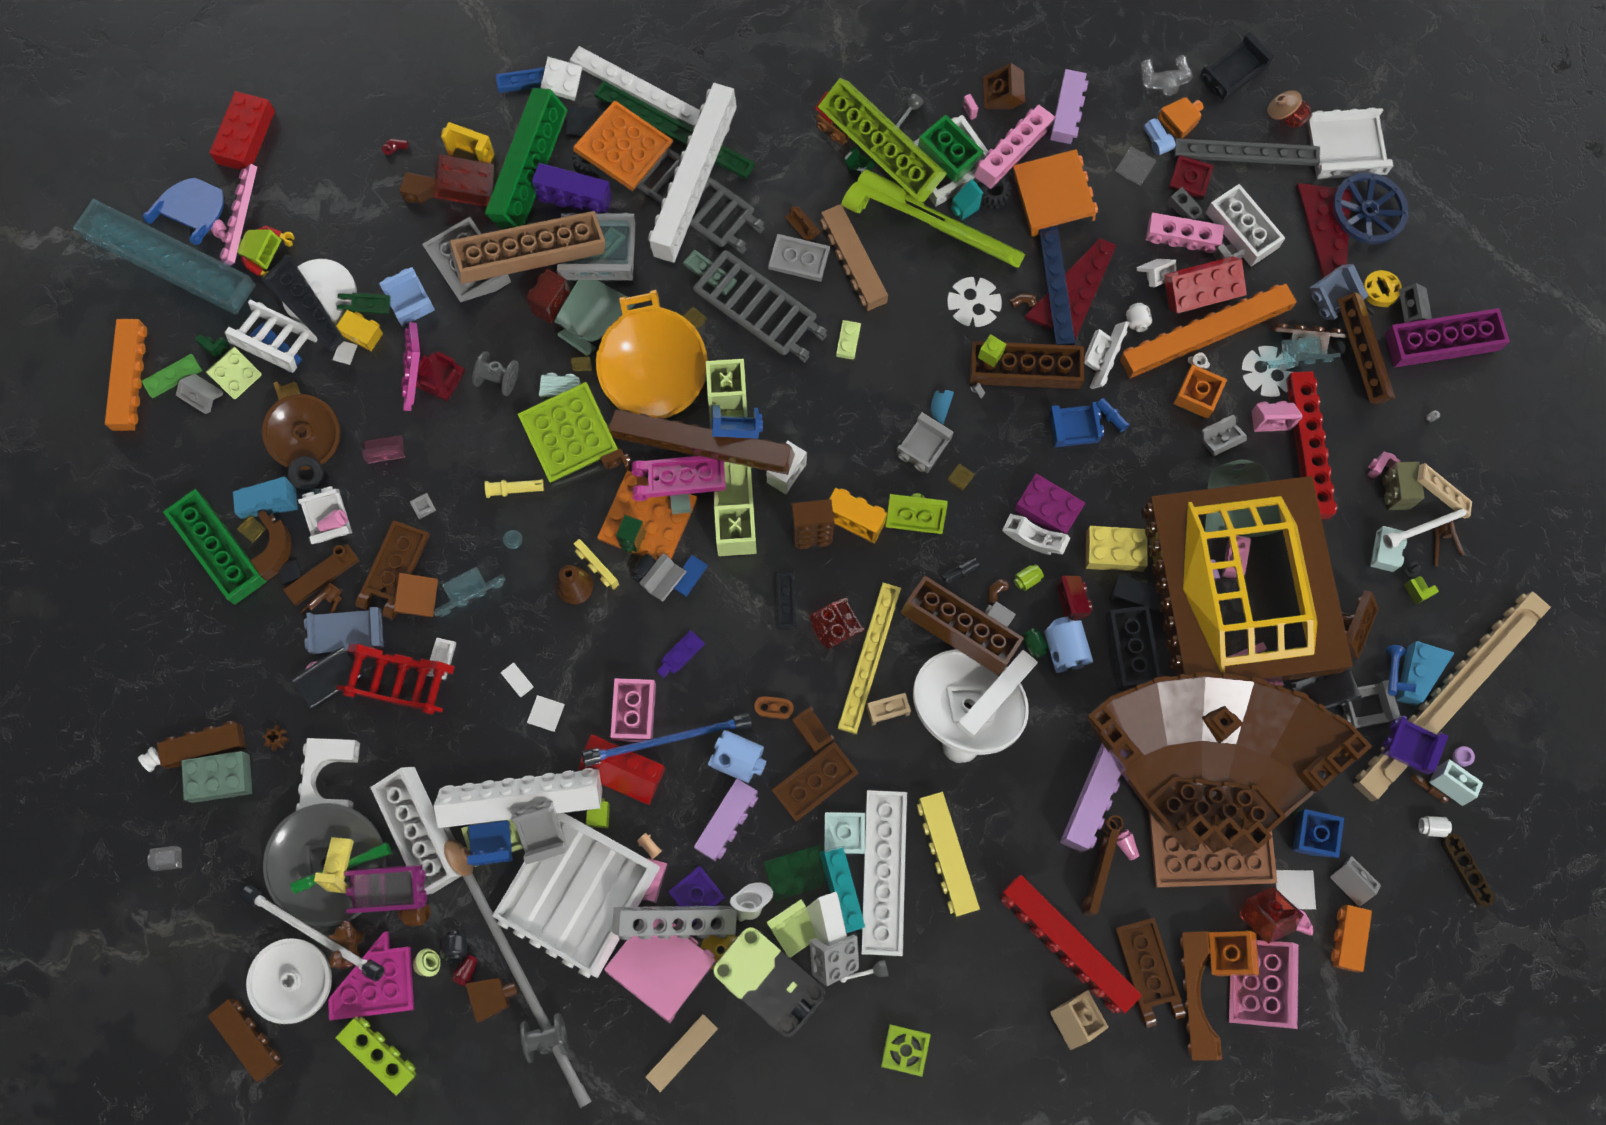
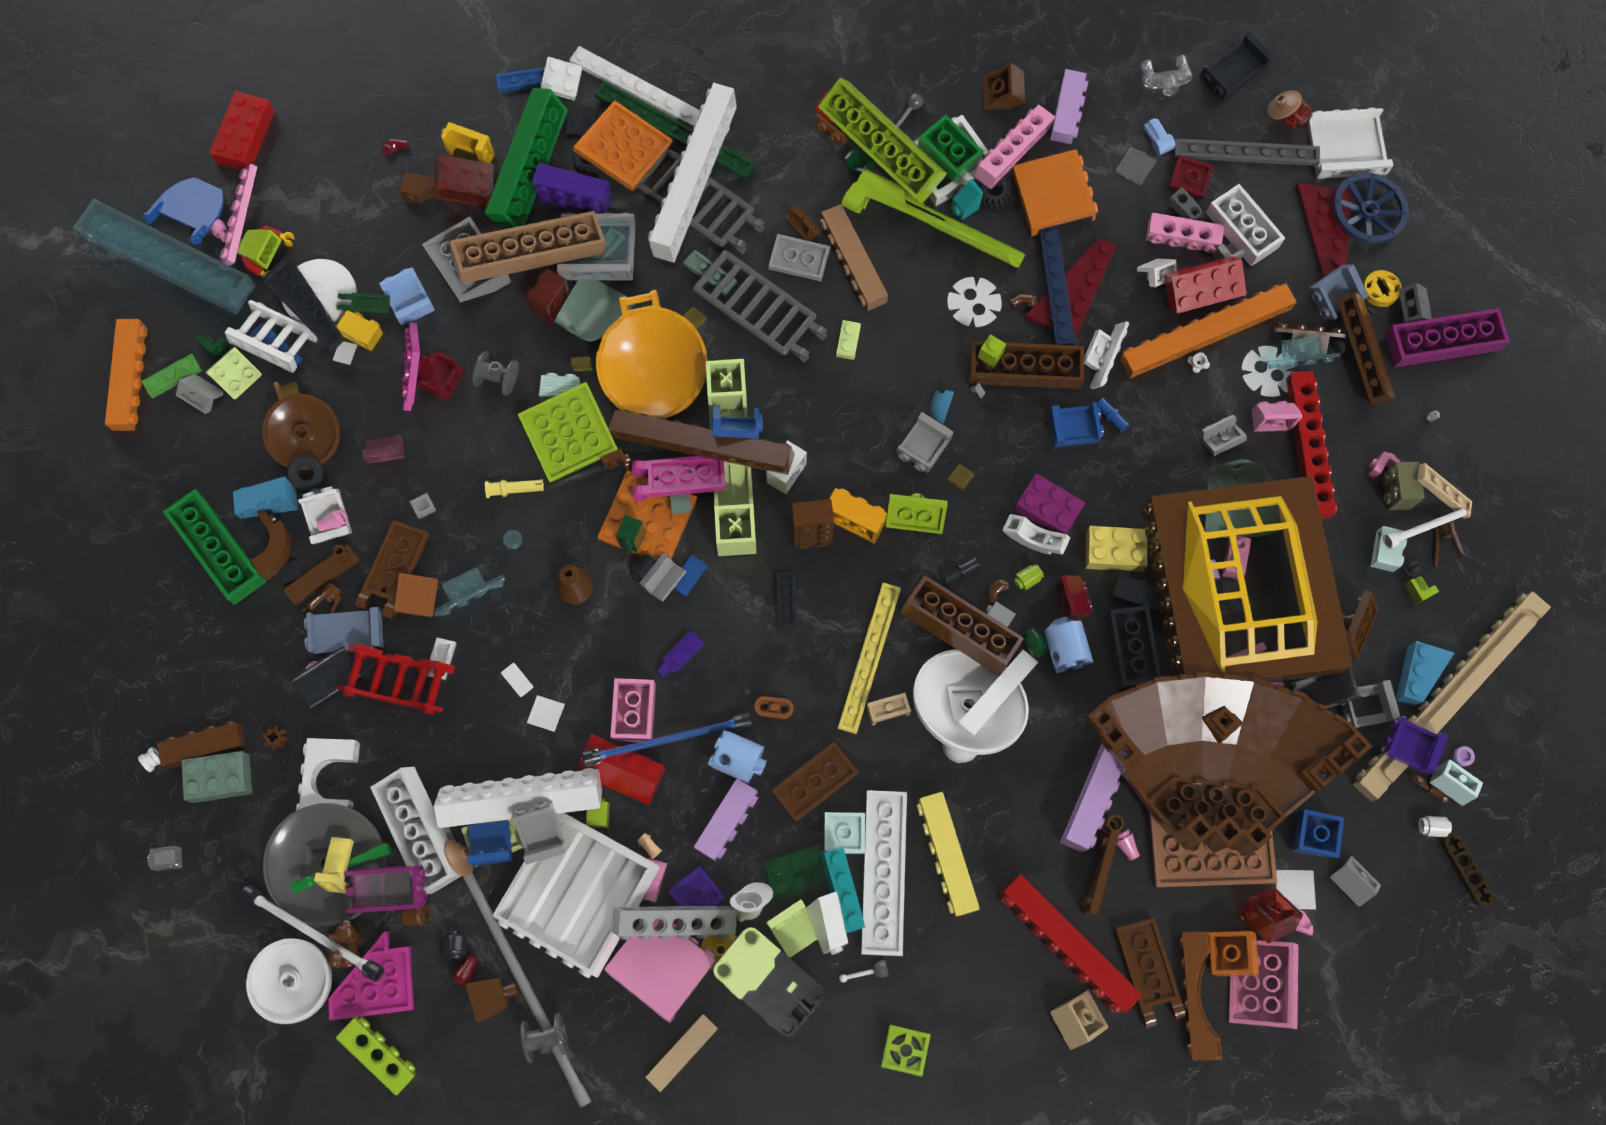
reddish brown brick [208,999,283,1082] -> none
clear yellow tile [237,515,266,543] -> none
yellowish green cone [413,948,441,977] -> none
sand green piece [558,329,596,355] -> none
light yellow plate [574,539,619,590] -> none
reddish brown panel [792,706,834,754] -> none
light grey bracket [809,934,859,986] -> none
clear red slope [810,597,865,649] -> none
bright pink tile [963,94,978,120] -> none
white head [1126,303,1152,332] -> none
orange torso [1158,98,1204,139] -> none
orange brick [1174,364,1227,419] -> none
orange brick [1331,905,1372,972] -> none
blue piece [1385,645,1417,696] -> none

